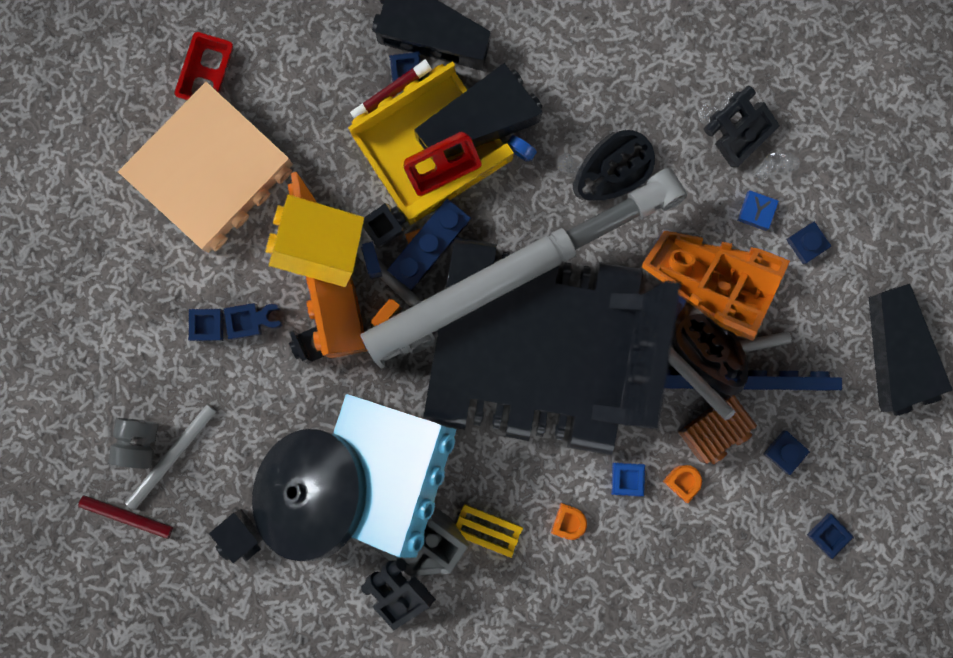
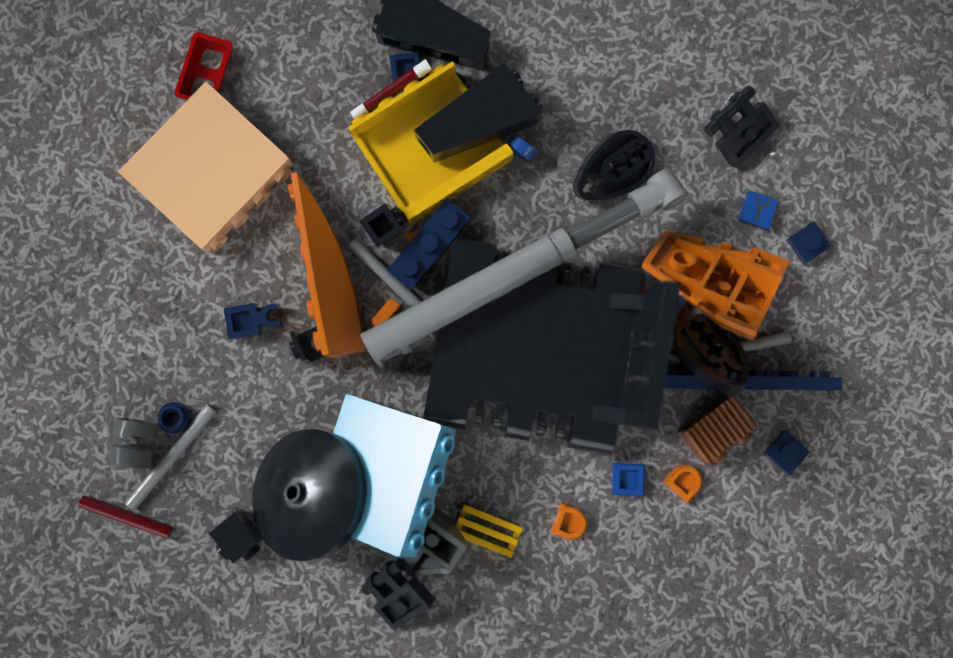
dark blue plate [188,309,224,341] -> none
yellow brick [265,195,364,287] -> none
dark blue tile [361,241,382,280] -> none
red piece [403,132,482,196] -> none
light grey bar [668,347,735,420] -> none
dark blue tile [807,513,854,559] -> none
black slope [868,283,953,416] -> none
none -> dark blue plate [157,402,190,434]

